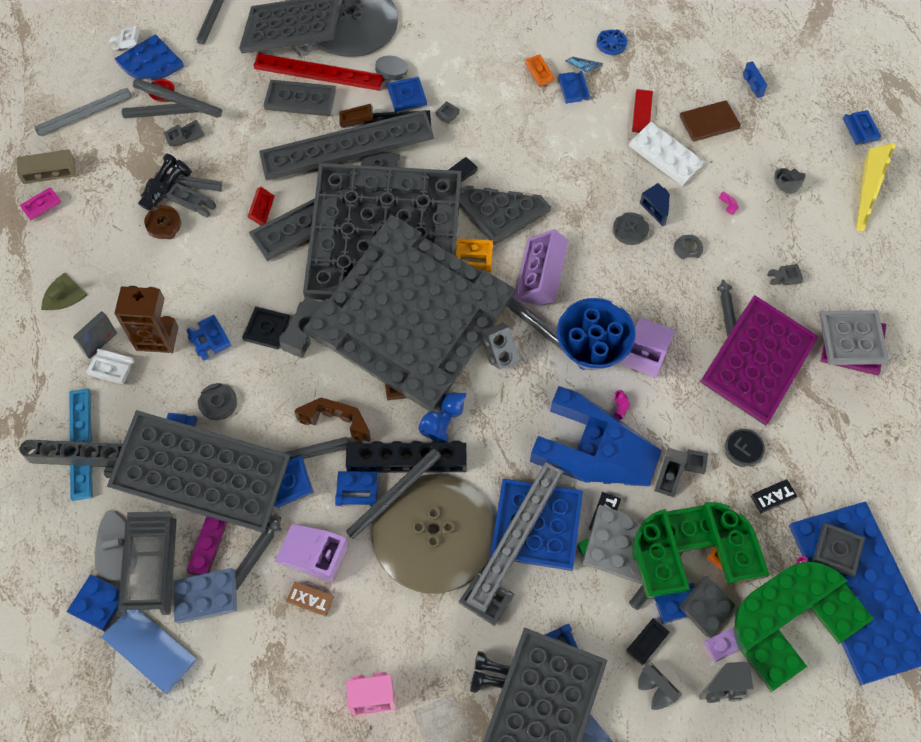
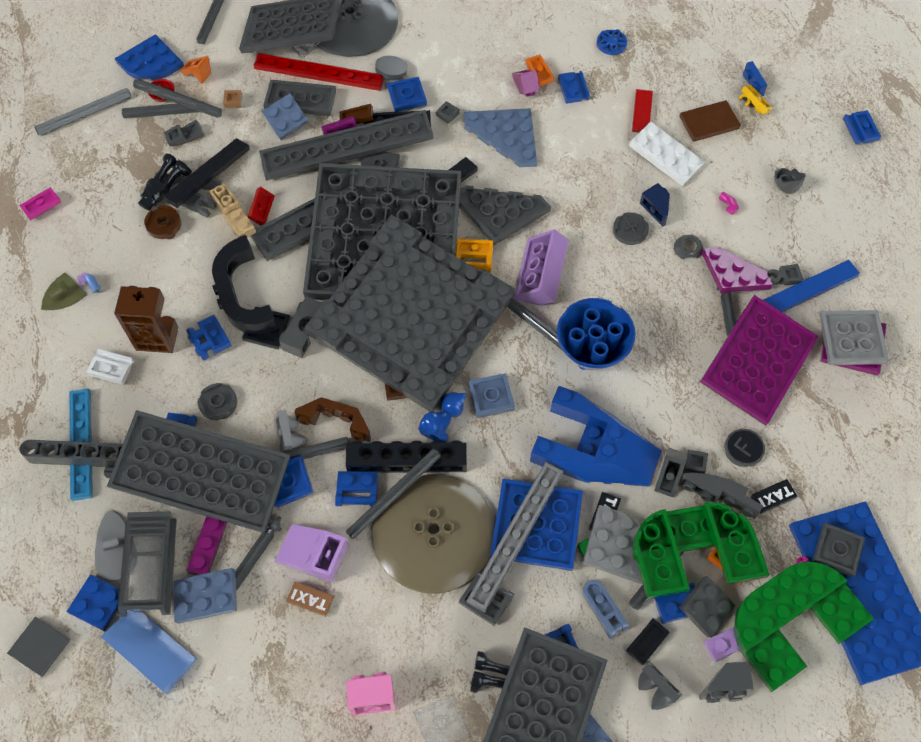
dark tan brick [17,149,76,184] -> none
dark grey tile [73,311,117,359] -> none
white plate [109,25,139,50] -> none
dark grey brick [482,322,520,370] -> none
sticker [565,57,603,73] -> none
dark pink arm [614,390,630,420] -> none
lavender slope [621,318,675,378] -> none
light yellow wedge [856,143,896,231] -> none
none -> dark grey tile [7,617,70,677]
none -> medium blue arm [77,272,101,293]
none -> black tile [163,138,250,208]
none -> orange slope [180,56,211,83]
none -> tan slope [209,183,256,238]
none -> black arch [212,235,279,334]
none -> medium nougat plate [223,90,242,108]
none -> sand blue plate [262,93,309,140]
none -> light grey tile [274,410,308,452]
none -> magenta plate [321,116,357,135]
none -> sand blue plate [464,108,537,167]
none -> sand blue plate [468,373,515,418]
none -> magenta slope [512,69,540,97]
none -> sand blue plate [583,580,629,639]
none -> dark grey slope [679,473,763,519]
none -> plate [701,247,773,293]
none -> yellow plate [738,84,773,115]
none -> blue tile [764,260,860,312]

